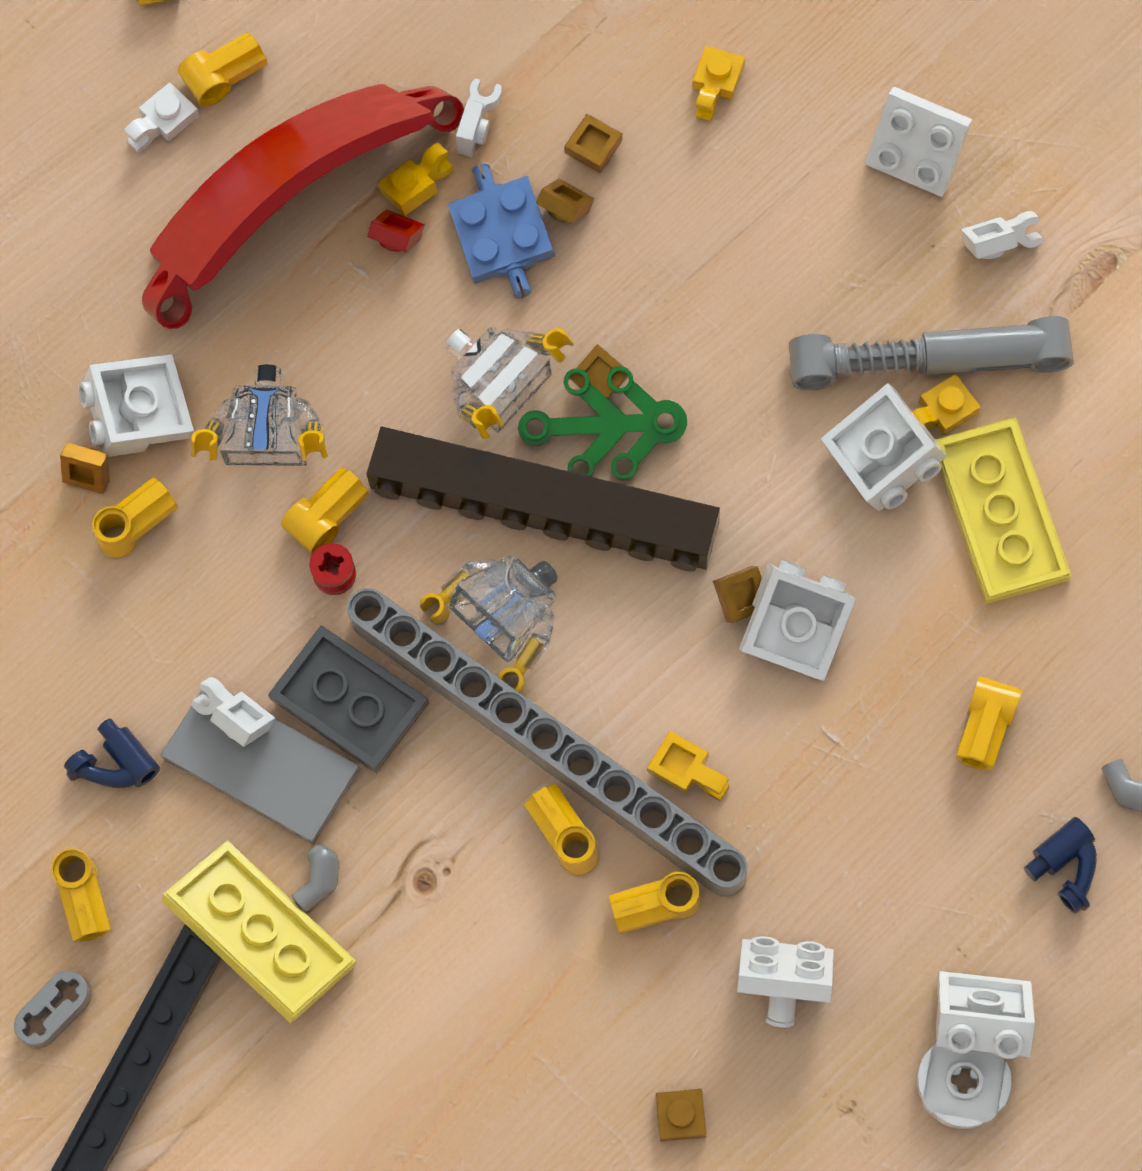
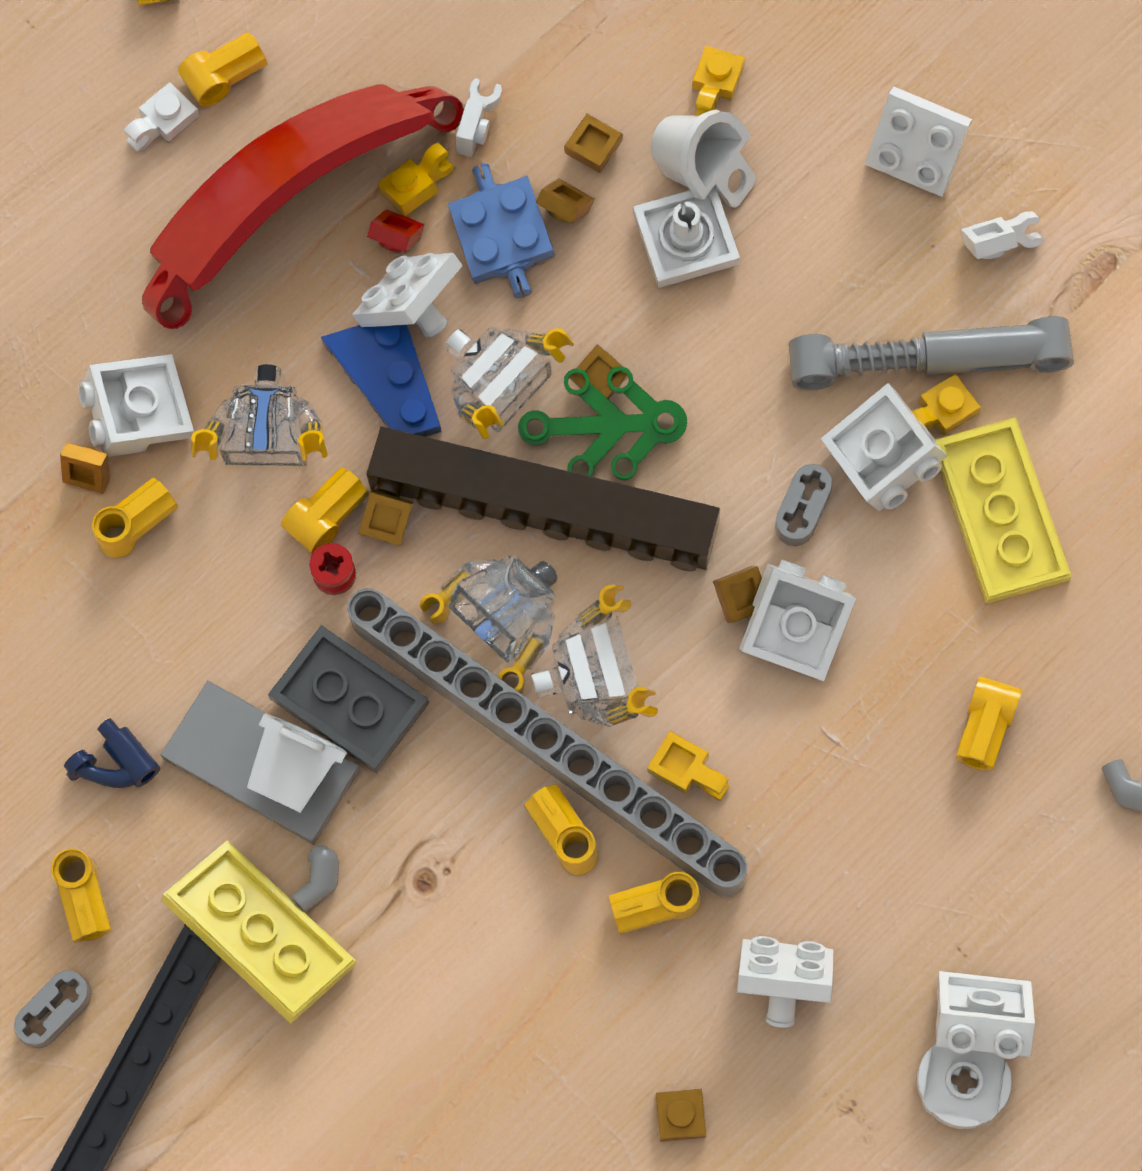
white plate [191,677,275,747] -> none
dark blue plant [1024,817,1097,914] -> none
none -> white container [247,714,347,813]
none -> blue wing [321,325,442,437]
none -> white plate [352,253,463,338]
none -> pearl gold plate [358,489,413,546]
none -> torso [531,585,658,727]
none -> white plate [633,187,740,288]
none -> white container [651,110,756,208]
none -> light grey beam [775,464,832,546]

